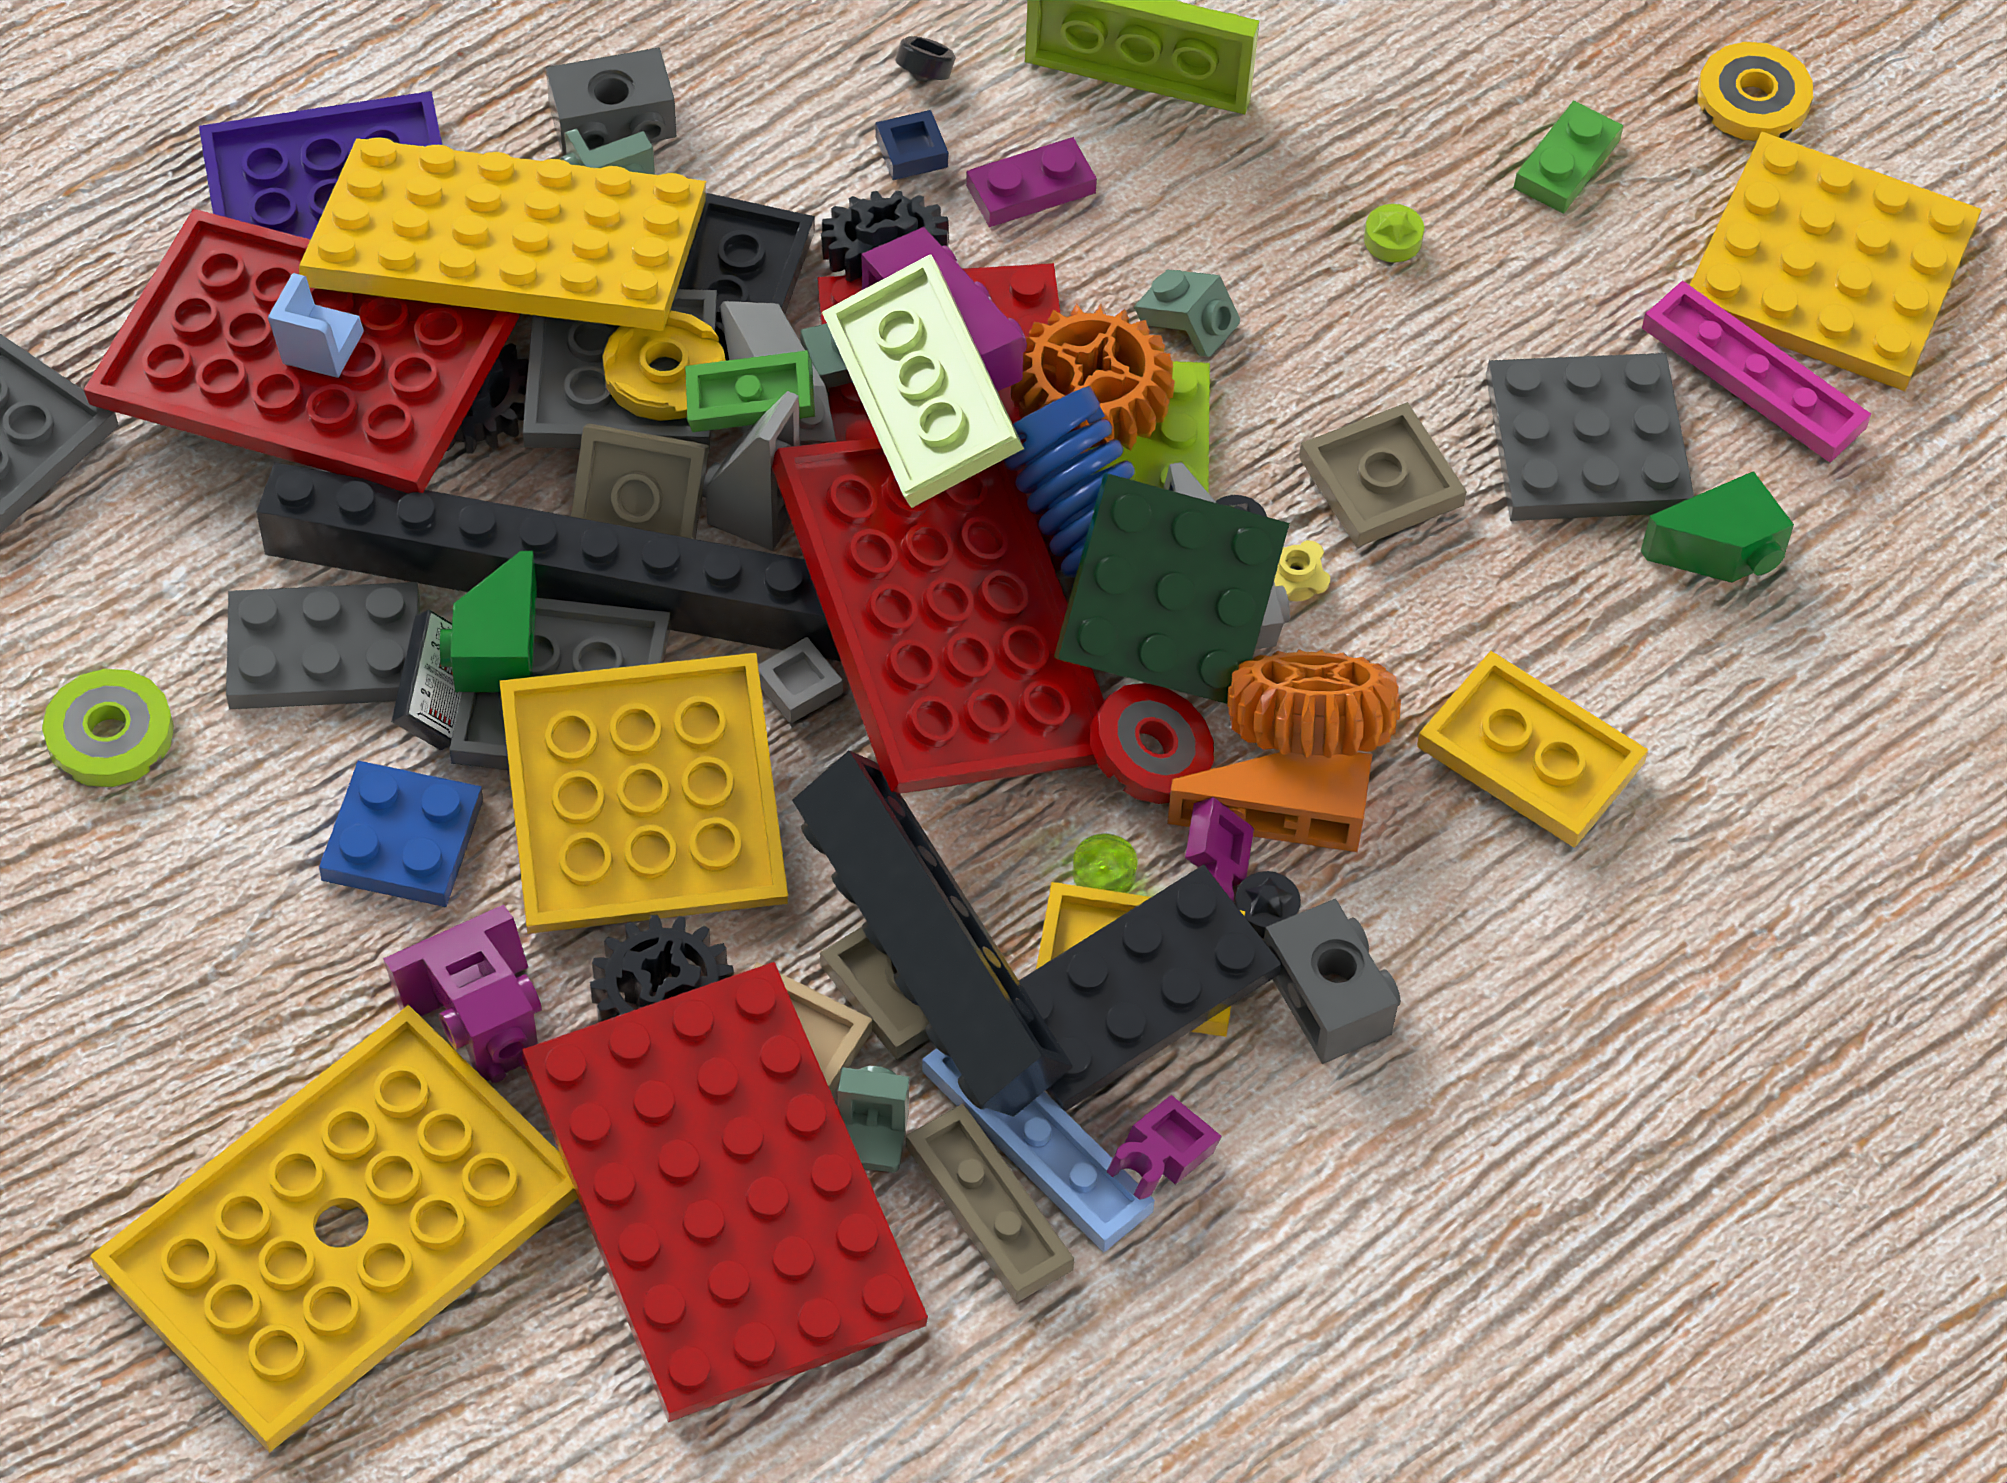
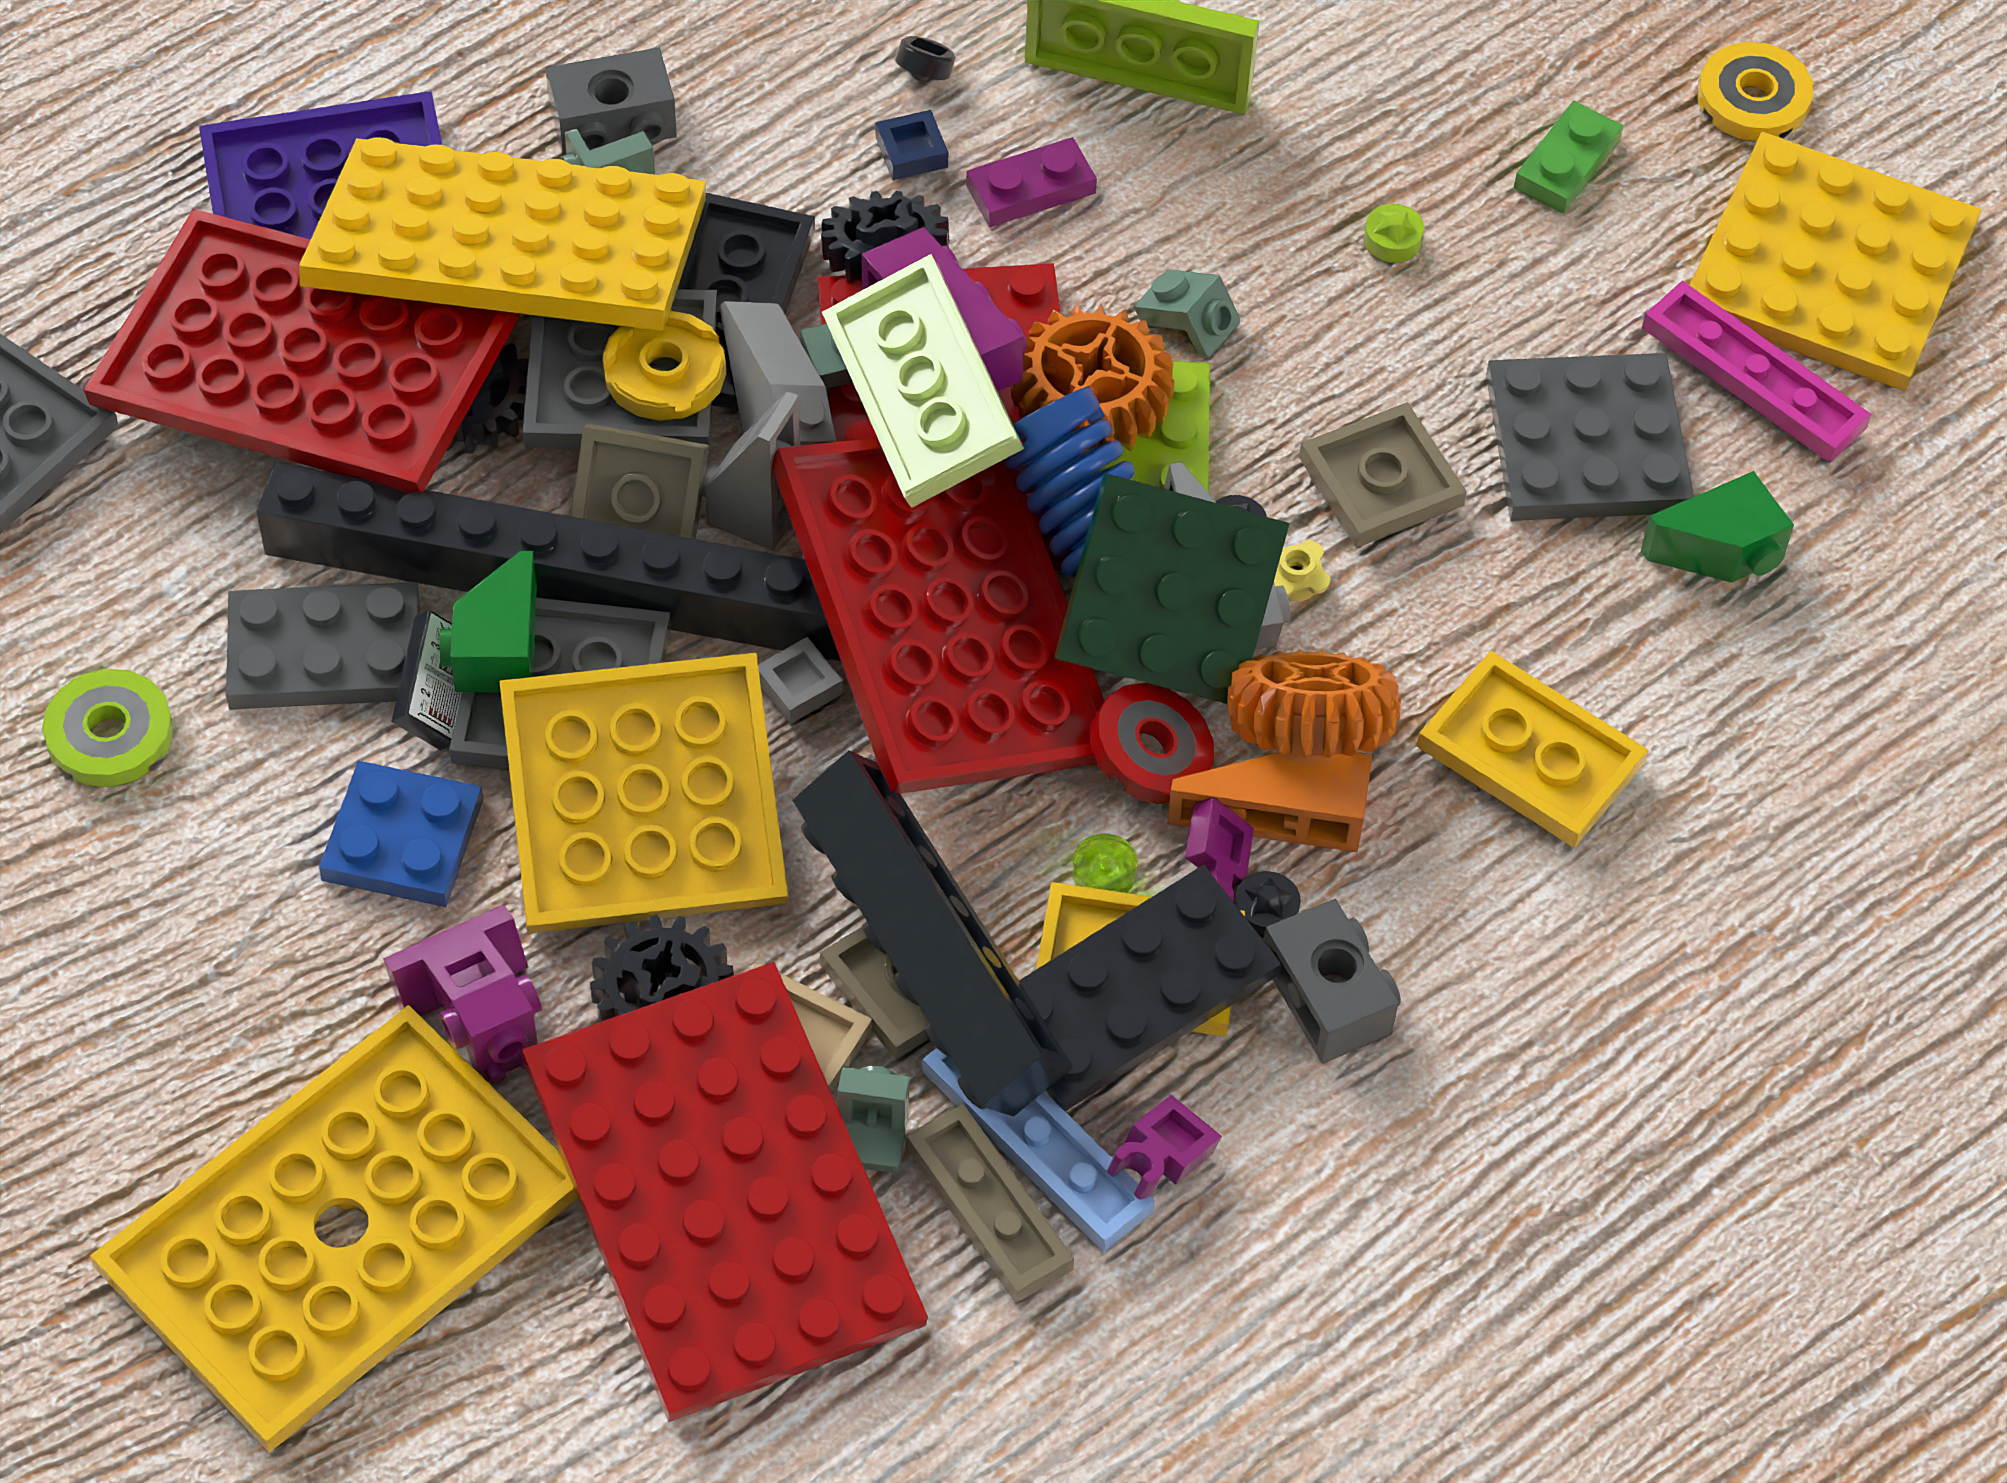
light blue panel [268,273,364,378] -> none
bright green plate [685,350,815,432] -> none

